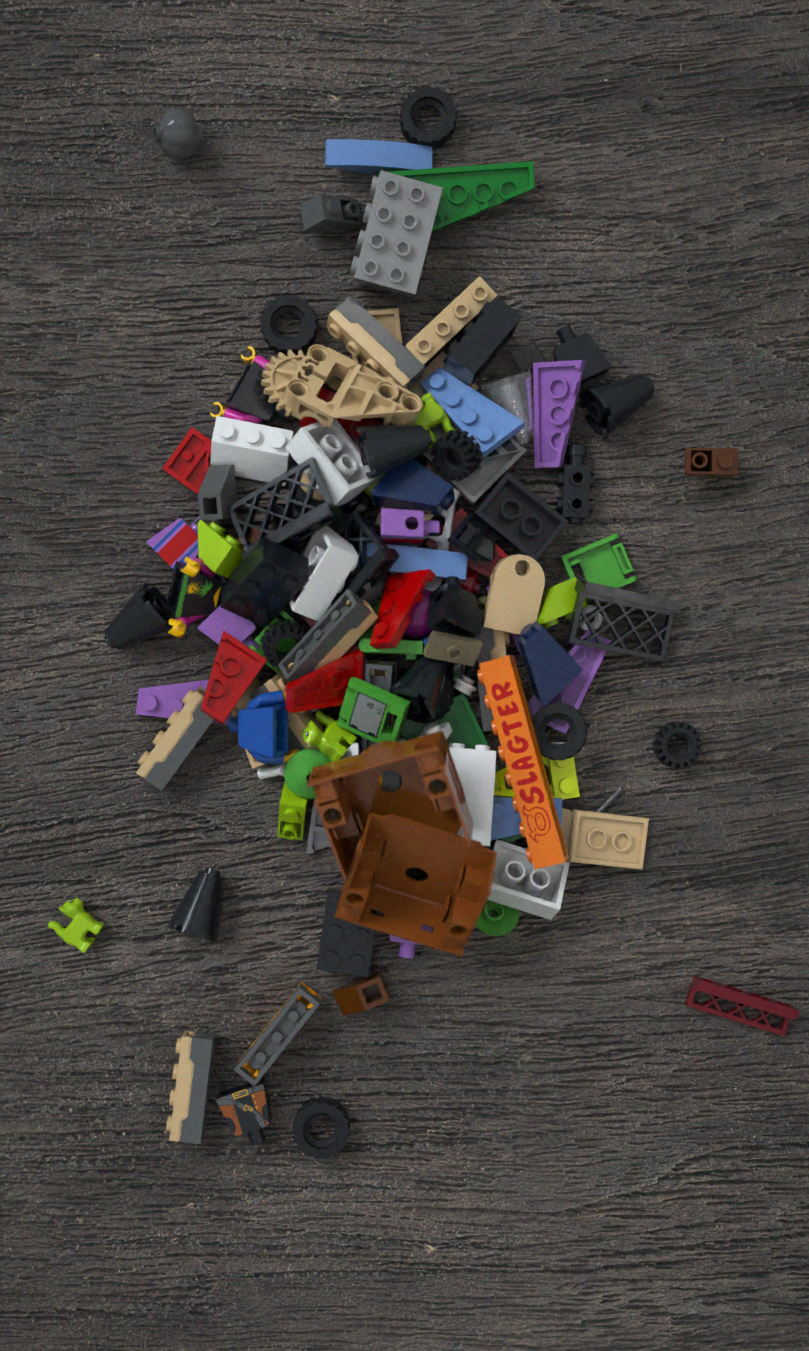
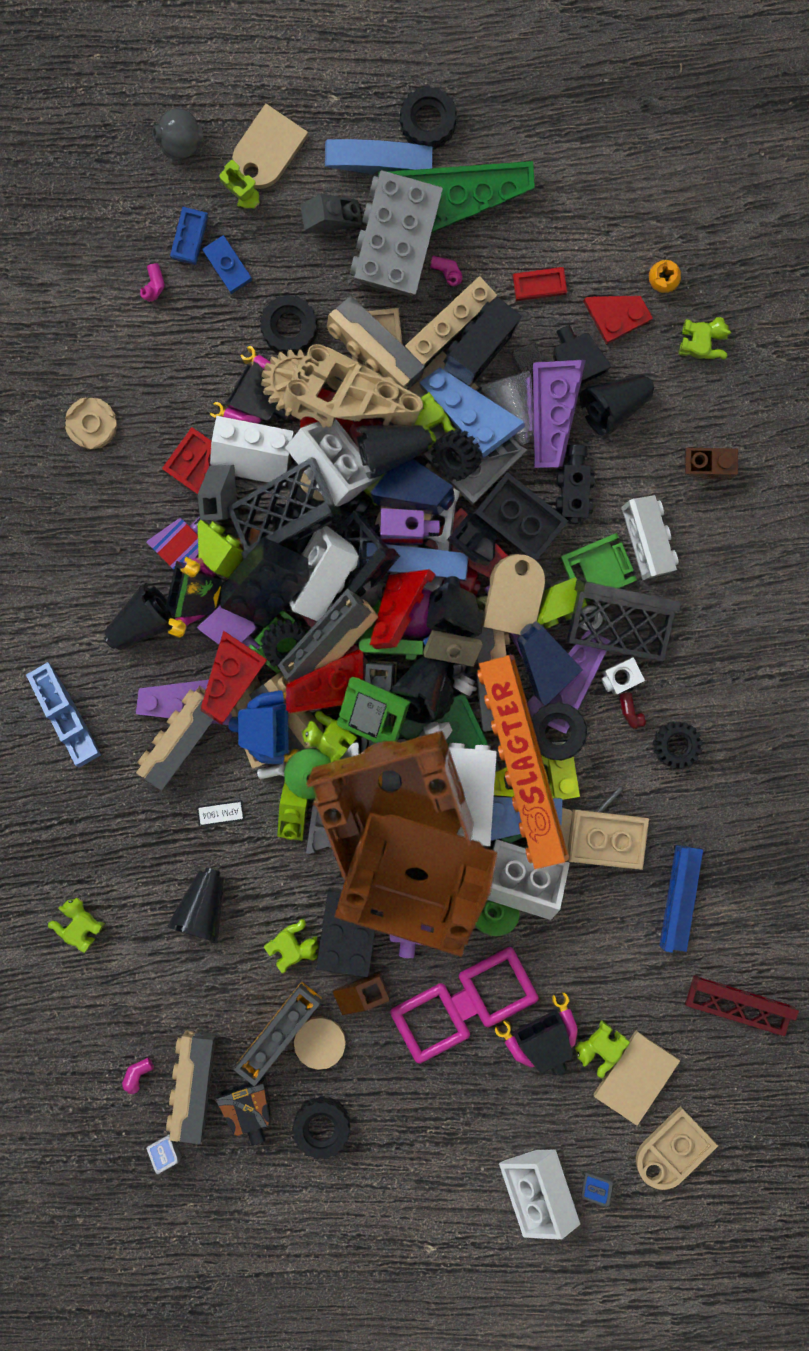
none -> medium blue slope [26,662,101,768]
none -> tan tile [65,397,118,450]
none -> dark pink arm [122,1057,154,1094]
none -> dark pink arm [140,263,165,302]
none -> slope [146,1134,182,1175]
none -> blue plate [170,207,209,265]
none -> white sticker [197,800,245,827]
none -> blue plate [202,235,252,294]
none -> lime animal [219,160,260,209]
none -> tan tile [232,103,309,189]
none -> lime animal [264,919,320,974]
none -> tan tile [294,1016,346,1070]
none -> dark pink bar [390,947,539,1064]
none -> dark pink arm [430,256,462,286]
none -> black torso [495,992,578,1075]
none -> white slope [499,1150,580,1240]
none -> red tile [512,267,567,301]
none -> lime animal [574,1020,630,1078]
none -> slope [581,1171,613,1207]
none -> red wing [583,296,653,344]
none -> tan tile [593,1030,680,1125]
none -> white brick [601,657,645,695]
none -> dark red arm [619,692,646,729]
none -> white slope [621,495,679,580]
none -> tan tile [636,1106,718,1190]
none -> light orange piece [649,260,681,293]
none -> blue fence [659,845,703,953]
none -> lime animal [679,317,731,360]

